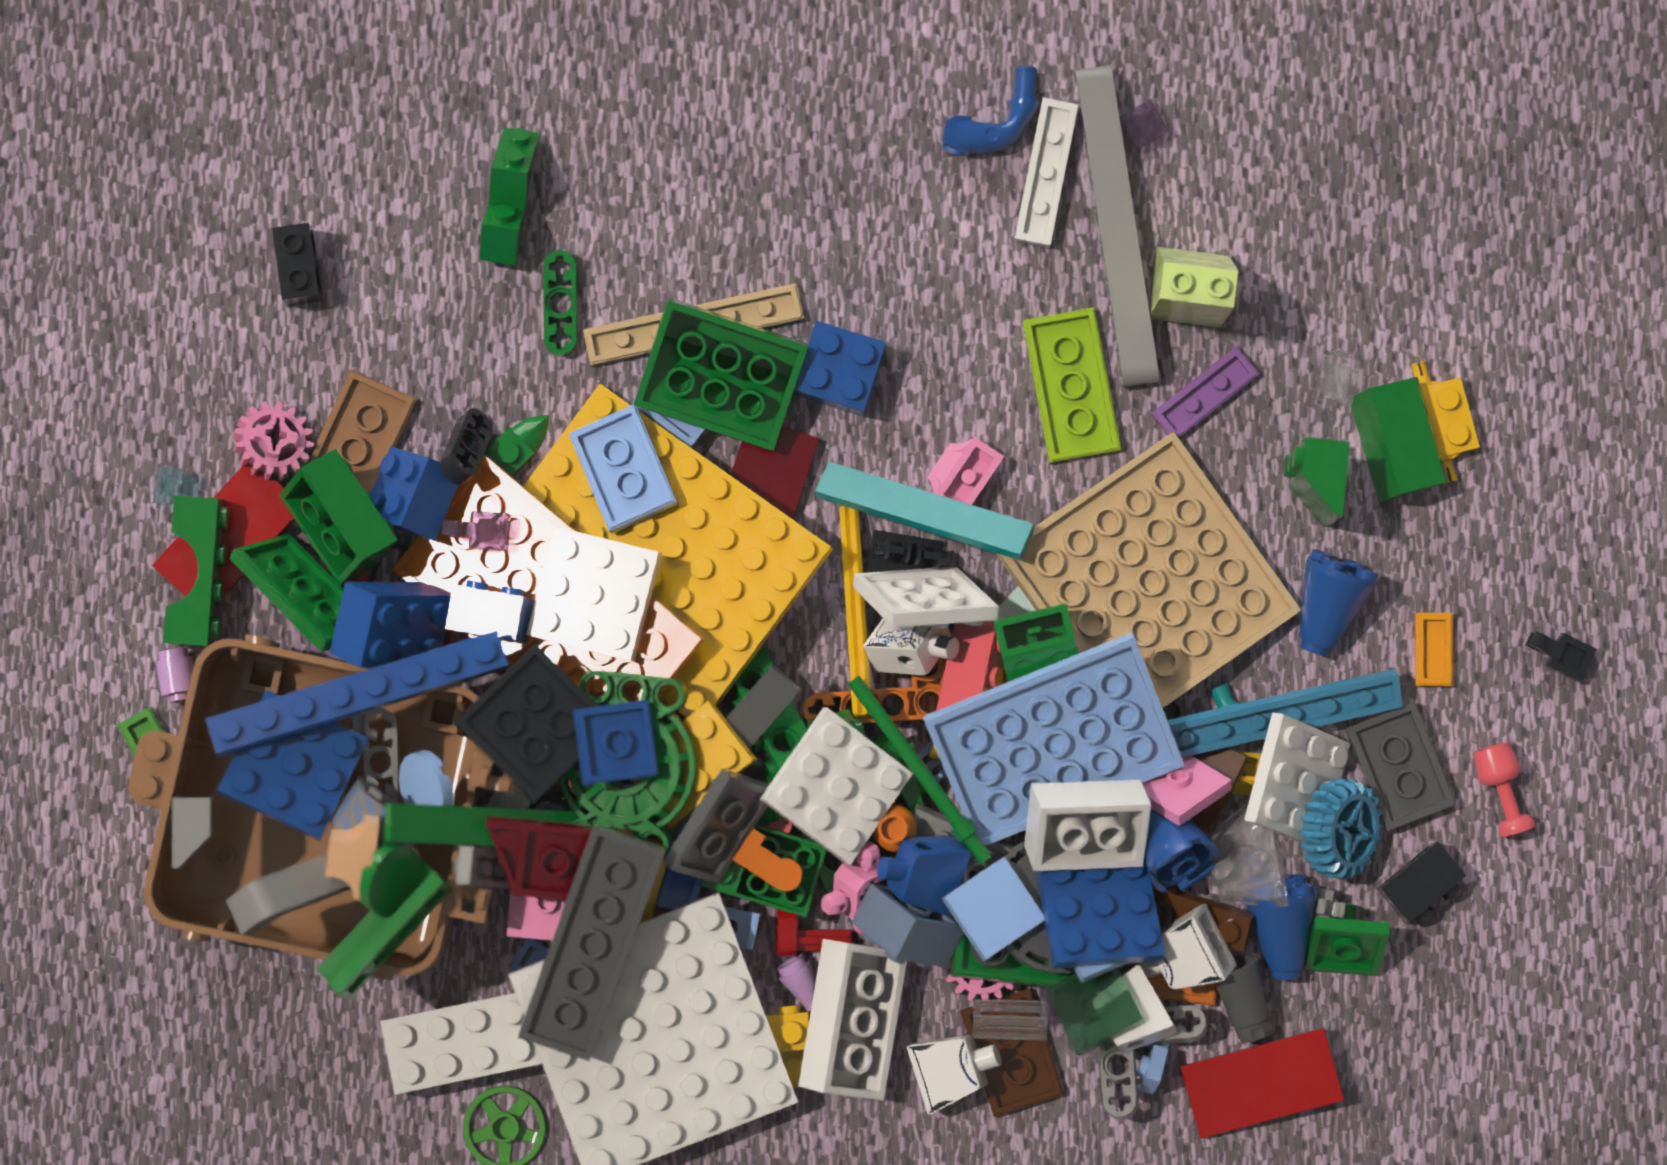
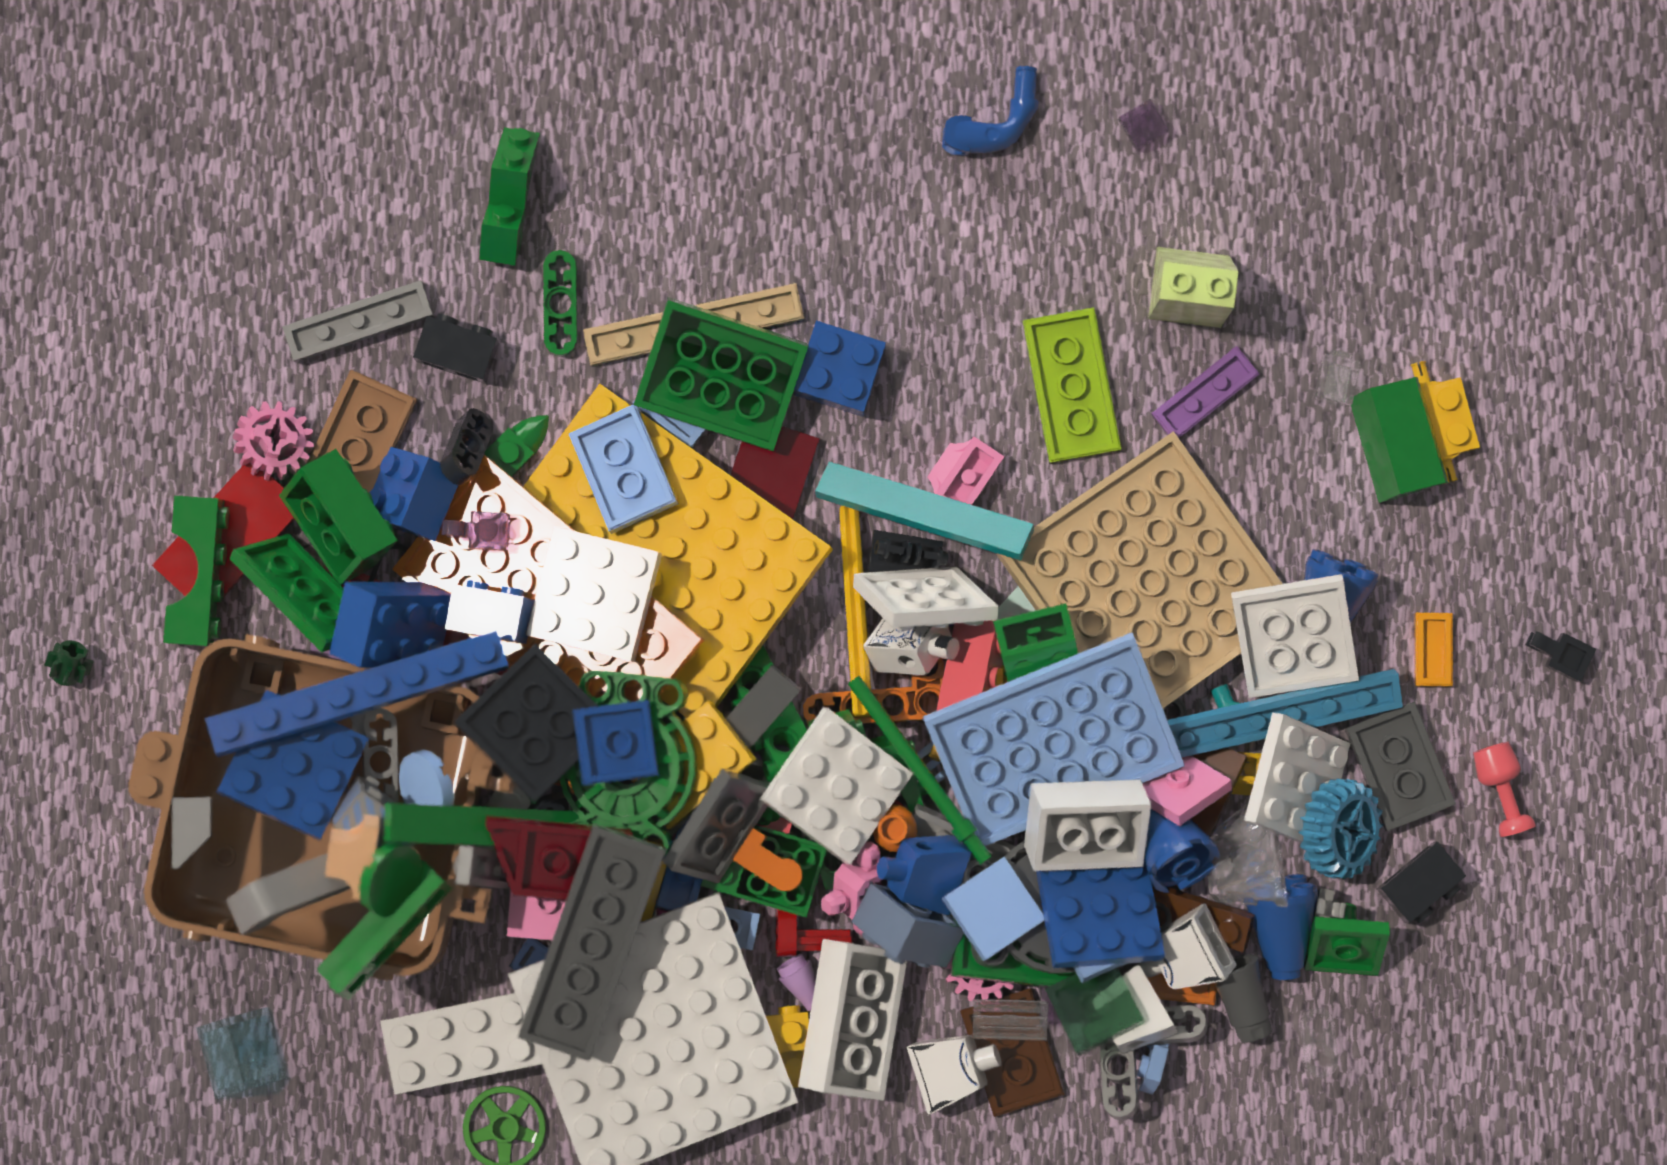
bright green tile [117,707,164,757] -> none
clear light blue tile [153,466,196,506] -> none
lavender brick [156,648,194,703] -> none
black brick [272,223,323,306] -> none
white plate [1014,98,1078,248] -> none
light grey beam [1074,65,1159,387] -> none
red tile [1180,1027,1344,1139] -> none
green slope [1283,437,1350,527] -> none
none -> dark green gear [44,640,94,686]
none -> clear light blue slope [196,1007,287,1099]
none -> light grey plate [282,280,434,363]
none -> black brick [413,313,499,384]
none -> white plate [1231,574,1359,698]

